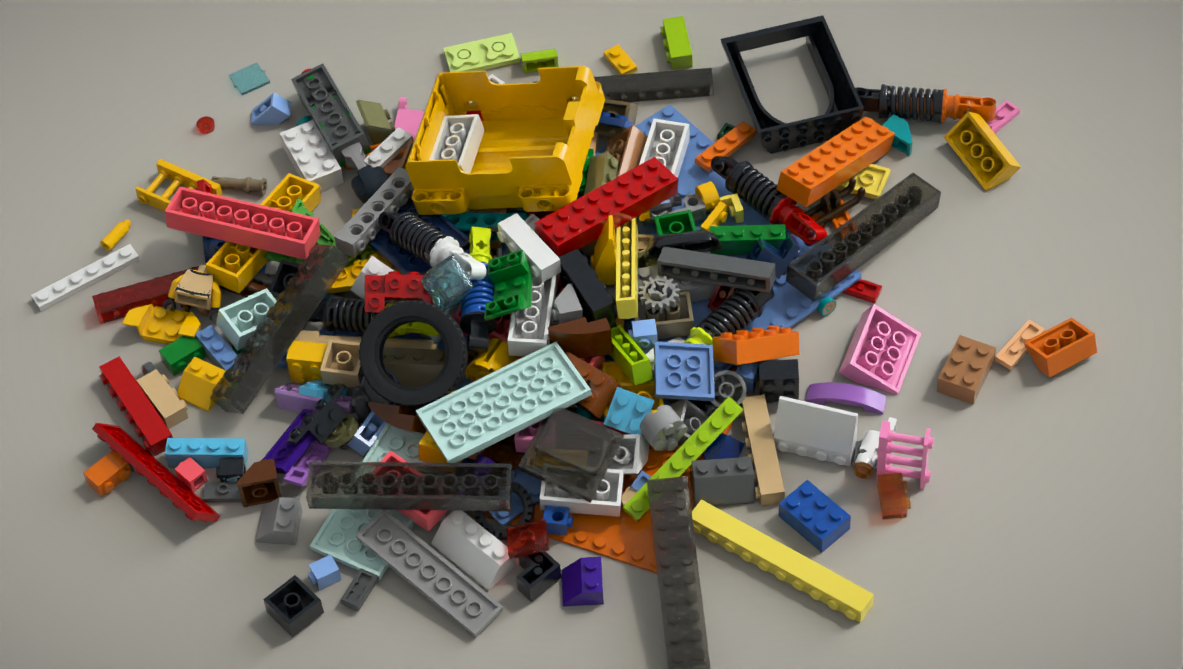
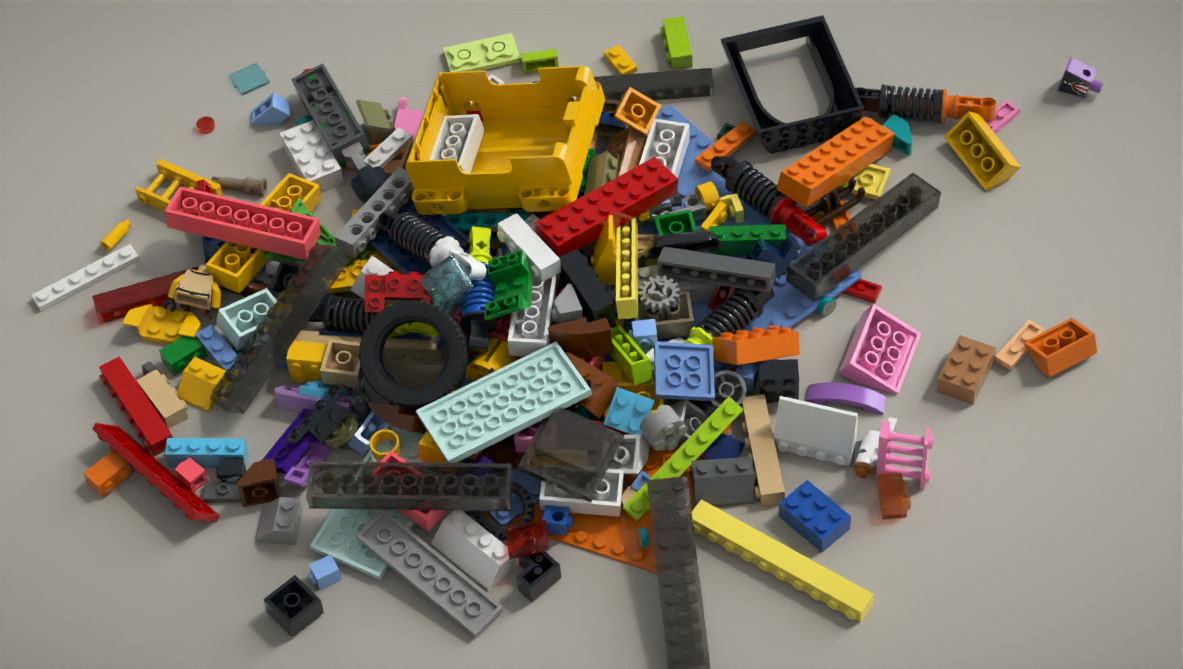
dark grey plate [340,568,379,611] -> none
dark purple slope [561,557,604,607] -> none
none -> yellow piece [370,429,401,462]
none -> light orange slope [614,87,661,135]
none -> teal tile [636,527,649,548]
none -> torso [1057,57,1103,98]

